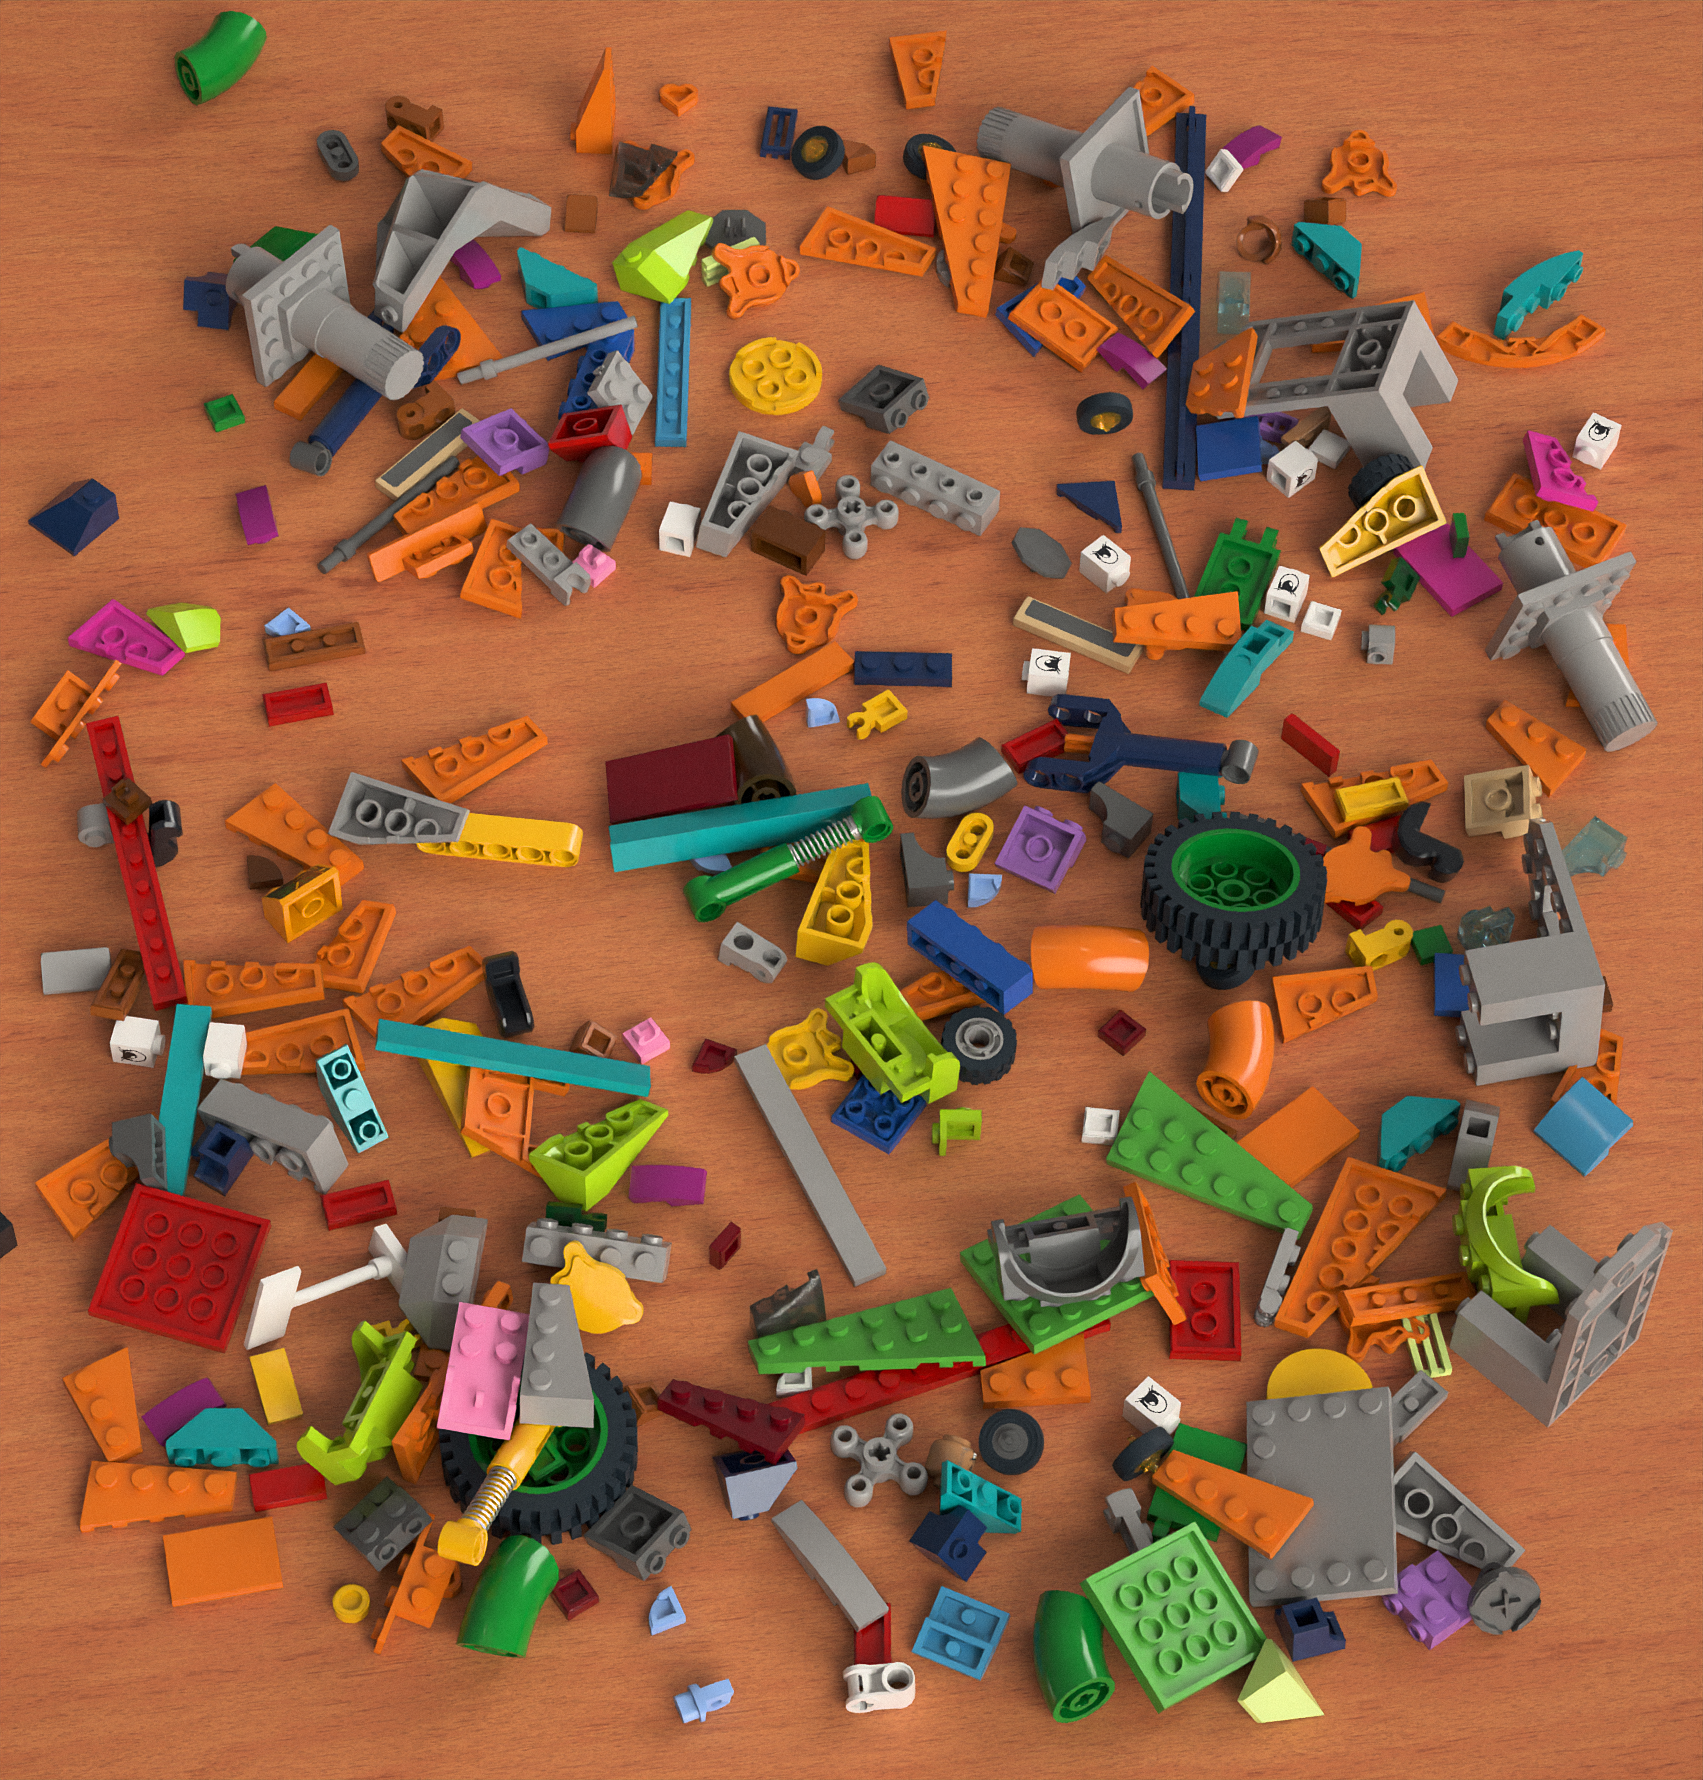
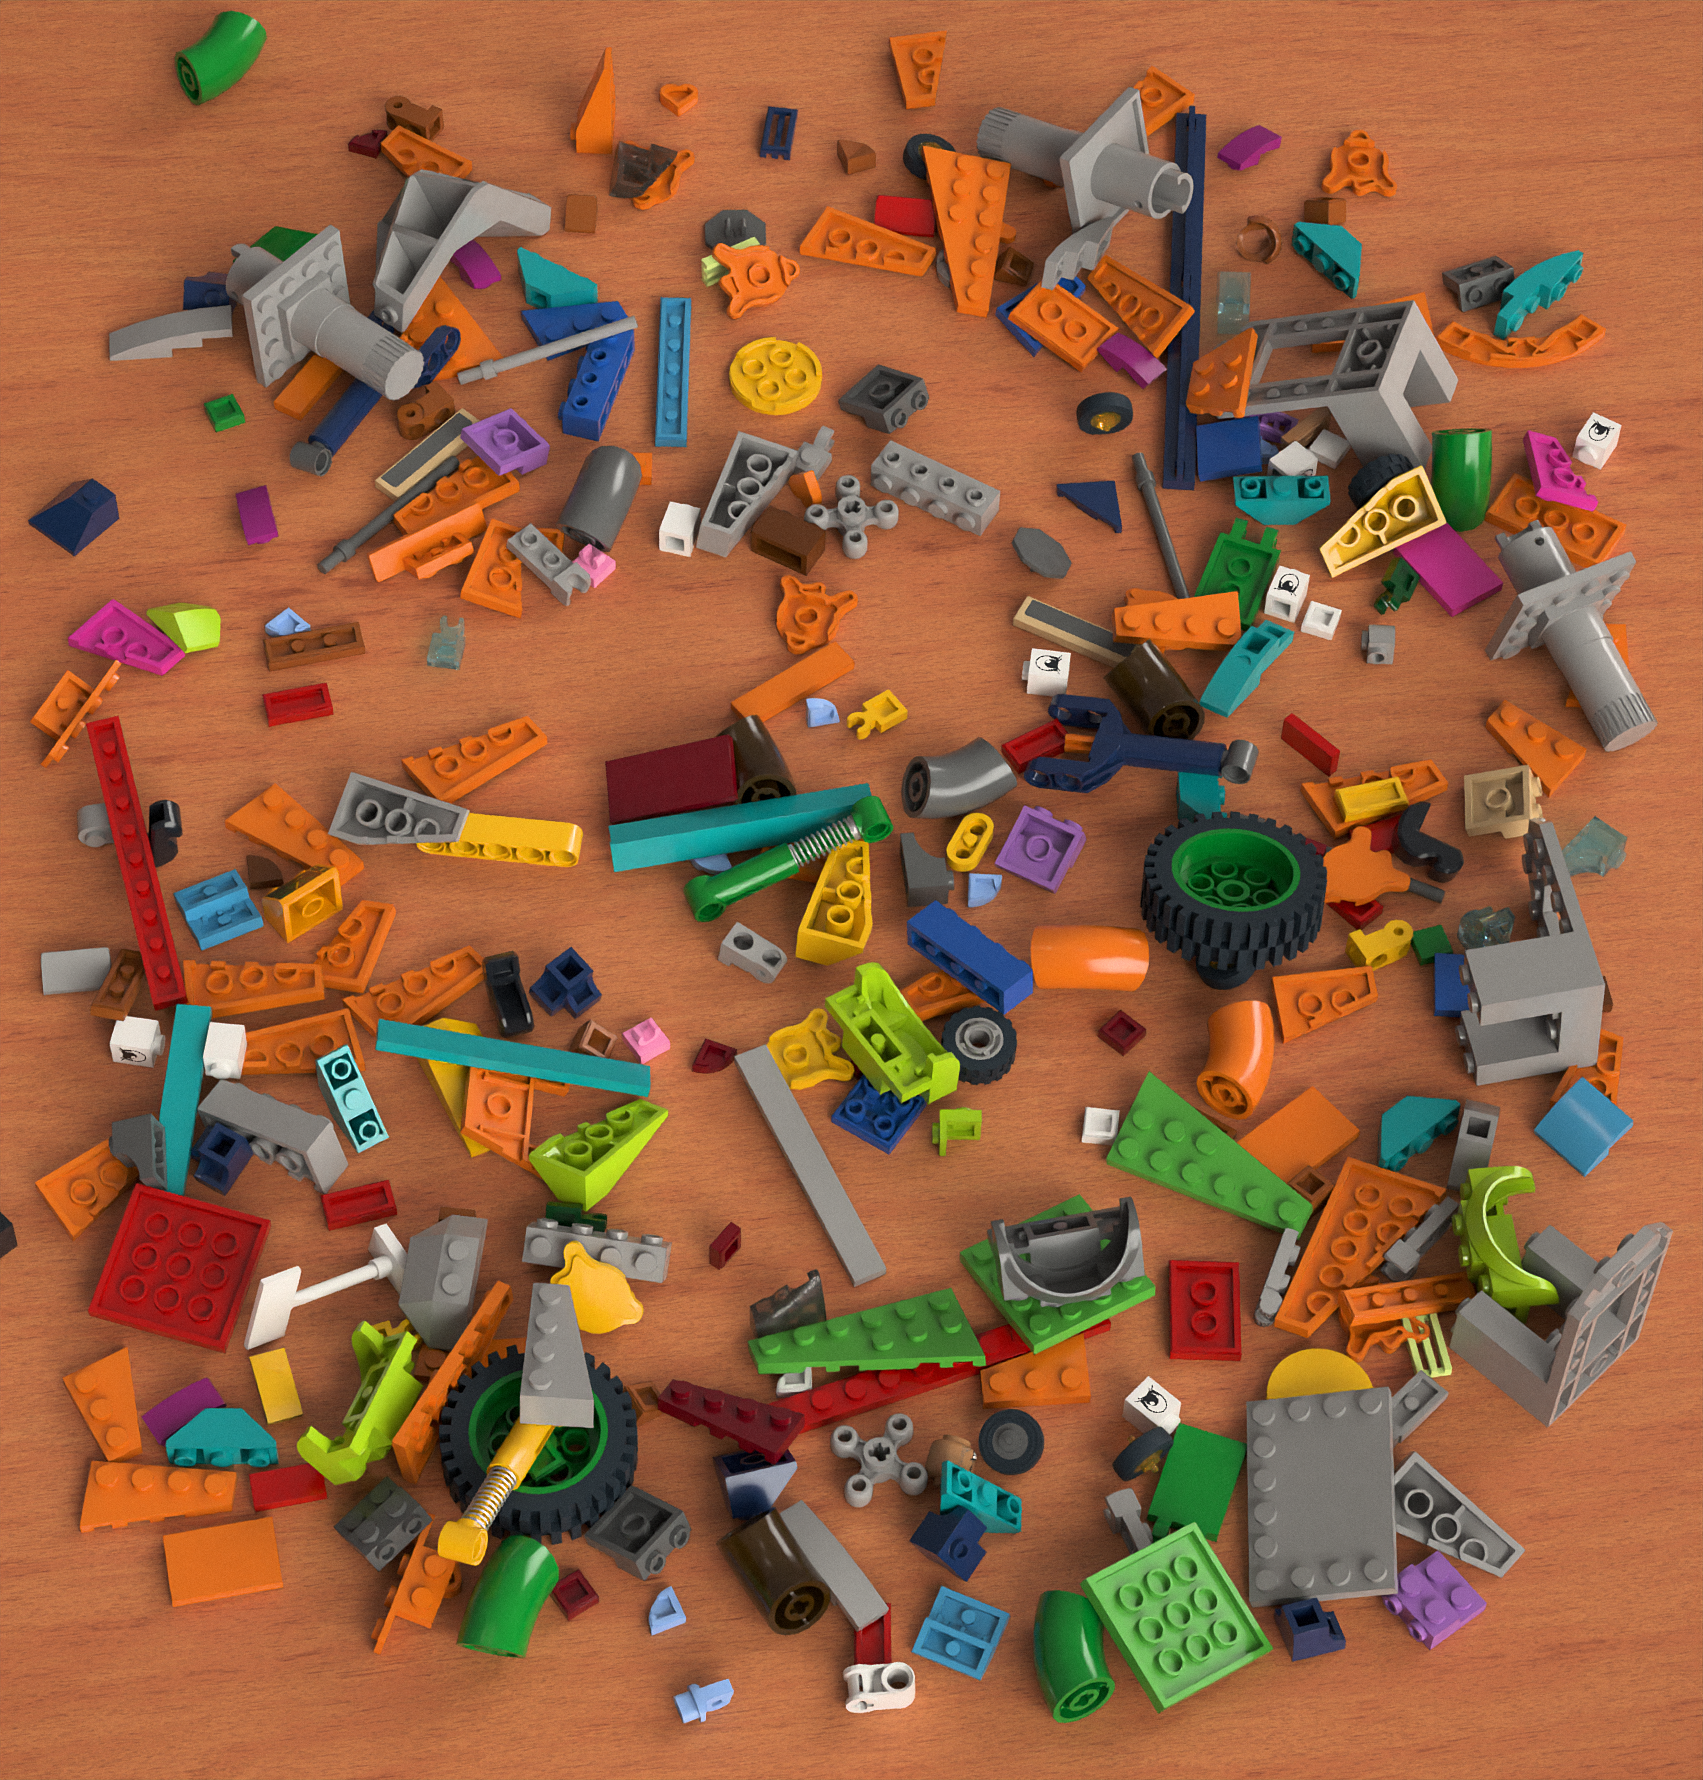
reddish brown tile [103,778,152,825] -> none
dark grey plate [317,130,359,181] -> none
yellow tile [332,1584,370,1623] -> none
bright pink hinge [437,1302,529,1441] -> none
red slope [548,404,633,462] -> none
light grey plate [587,350,653,436] -> none
lime wedge [612,210,713,304] -> none
magenta slope [628,1165,707,1206] -> none
black wheel [791,126,845,180] -> none
dark blue plate [854,651,952,687] -> none
white brick [1079,535,1131,594] -> none
dark grey arch [1089,781,1153,859] -> none
orange wing [1123,1181,1187,1325] -> none
orange wing [1152,1450,1314,1560] -> none
white tile [1205,149,1244,192] -> none
yellowish green slope [1237,1639,1324,1723] -> none
green tile [1449,513,1470,558] -> none
dark grey tile [1467,1562,1541,1635] -> none
none -> light grey slope [109,305,233,361]
none -> dark azure slope [173,869,264,951]
none -> dark red tile [348,130,388,159]
none -> clear light blue plate [427,615,466,670]
none -> dark blue brick [529,947,602,1019]
none -> dark brown brick [716,1507,831,1635]
none -> dark brown brick [1103,639,1205,740]
none -> teal slope [1233,476,1331,525]
none -> dark orange slope [1287,1165,1335,1220]
none -> light grey plate [1381,1196,1459,1282]
none -> green brick [1430,428,1492,532]
none -> dark grey bracket [1442,256,1515,312]

